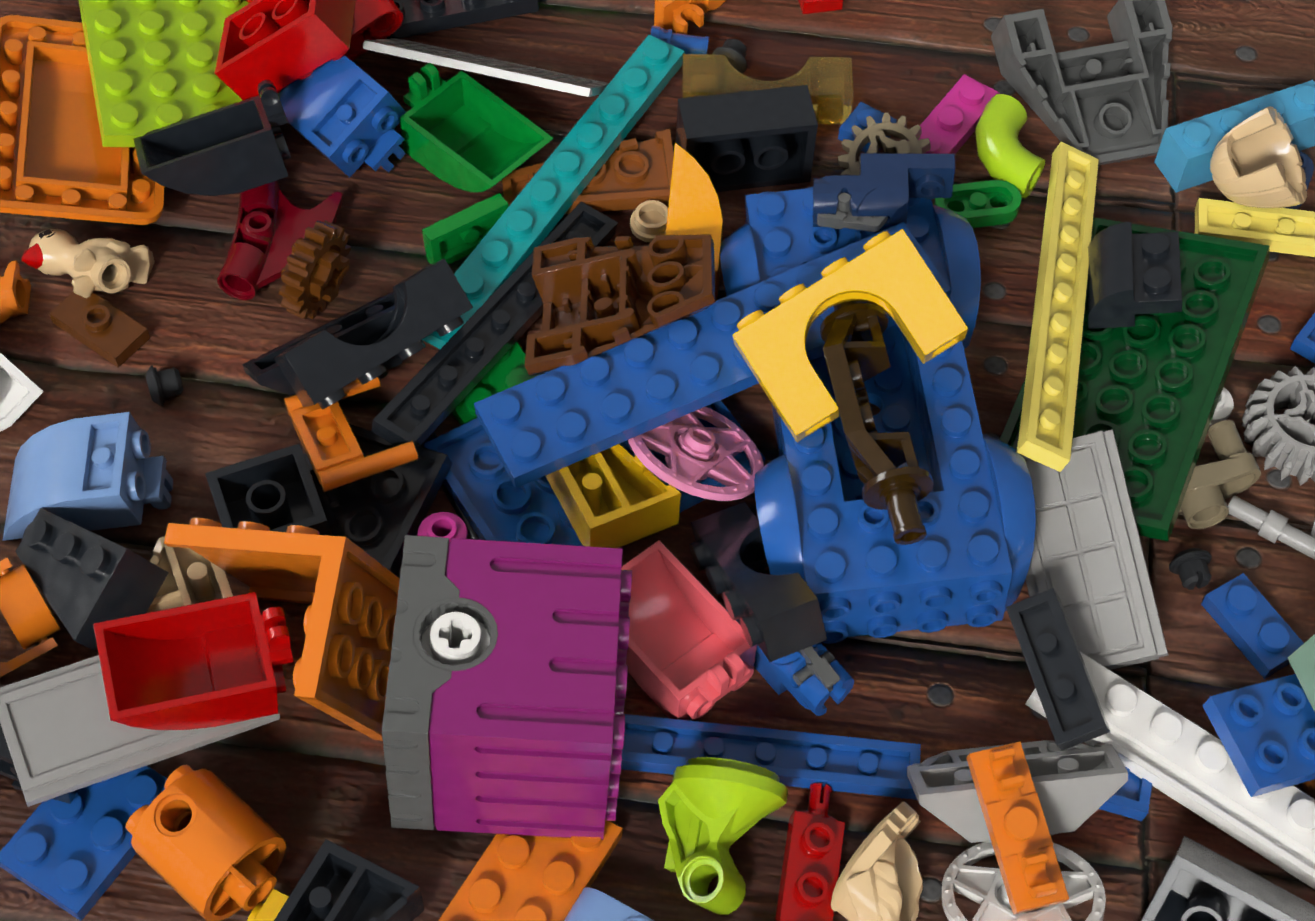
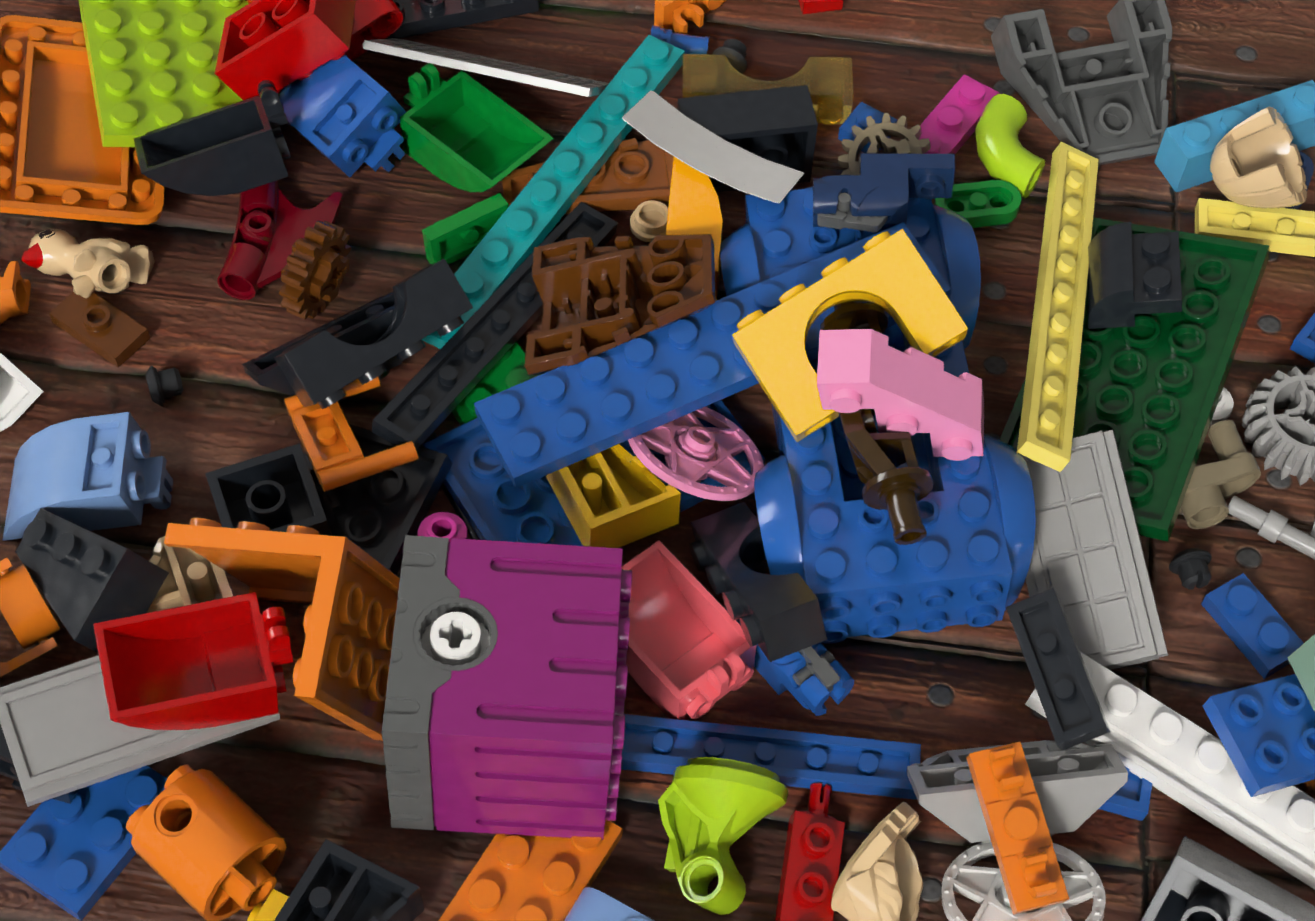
none -> white sticker [622,90,804,203]
none -> bright pink brick [817,329,984,461]

